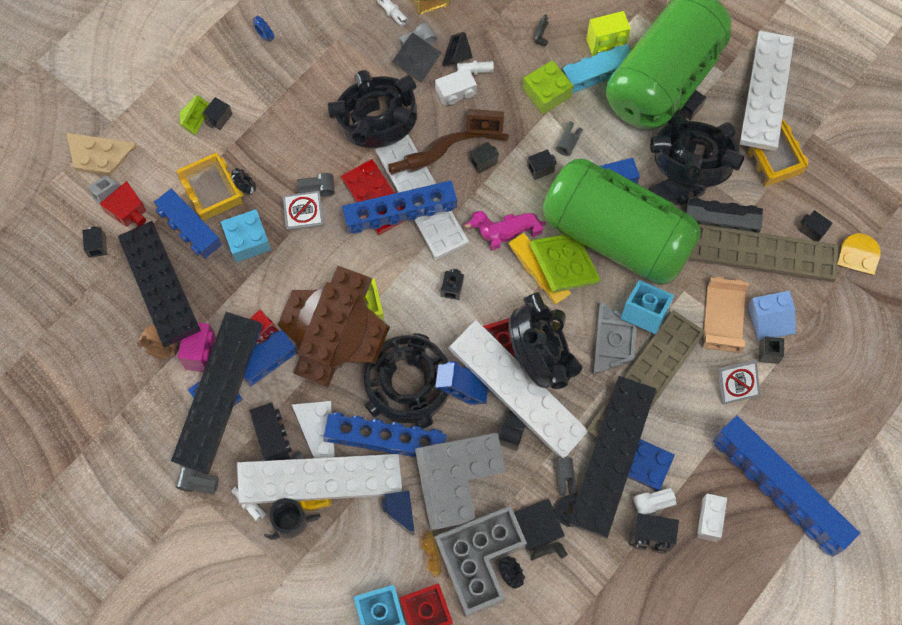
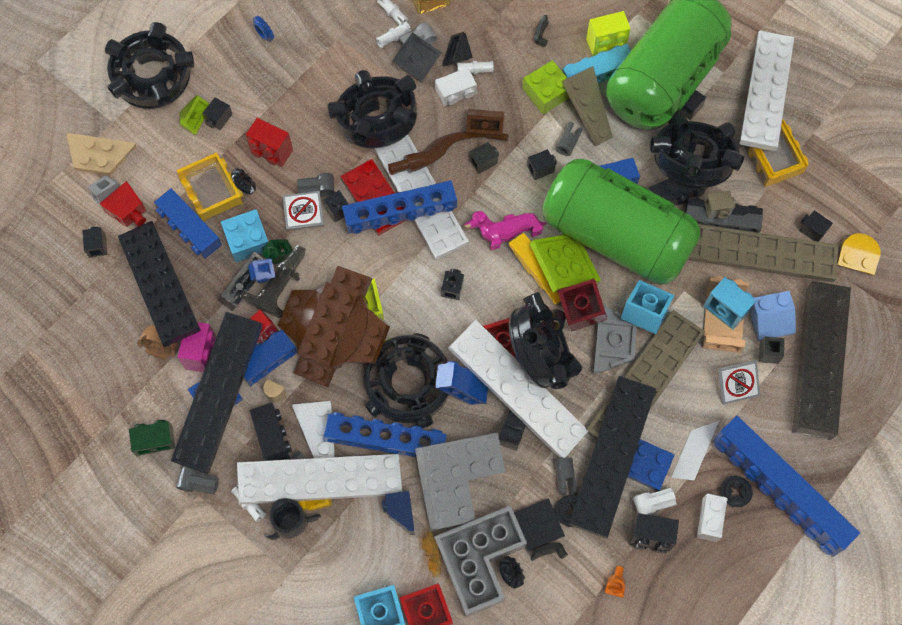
none -> black piece [105,22,194,109]
none -> dark green brick [129,420,175,456]
none -> black brick [217,251,264,311]
none -> clear smoke piece [240,244,306,319]
none -> red brick [246,118,293,167]
none -> blue brick [248,258,275,283]
none -> dark green brick [262,239,295,266]
none -> tan brick [263,379,286,403]
none -> black brick [323,190,349,223]
none -> white pin [376,22,411,48]
none -> dark red brick [558,278,608,332]
none -> dark tan wing [562,66,613,146]
none -> orange piece [604,566,625,598]
none -> white sticker [671,421,719,480]
none -> medium azure brick [703,277,756,330]
none -> dark tan brick [704,191,736,219]
none -> black gear [720,476,753,508]
none -> clear smoke brick [792,281,851,440]

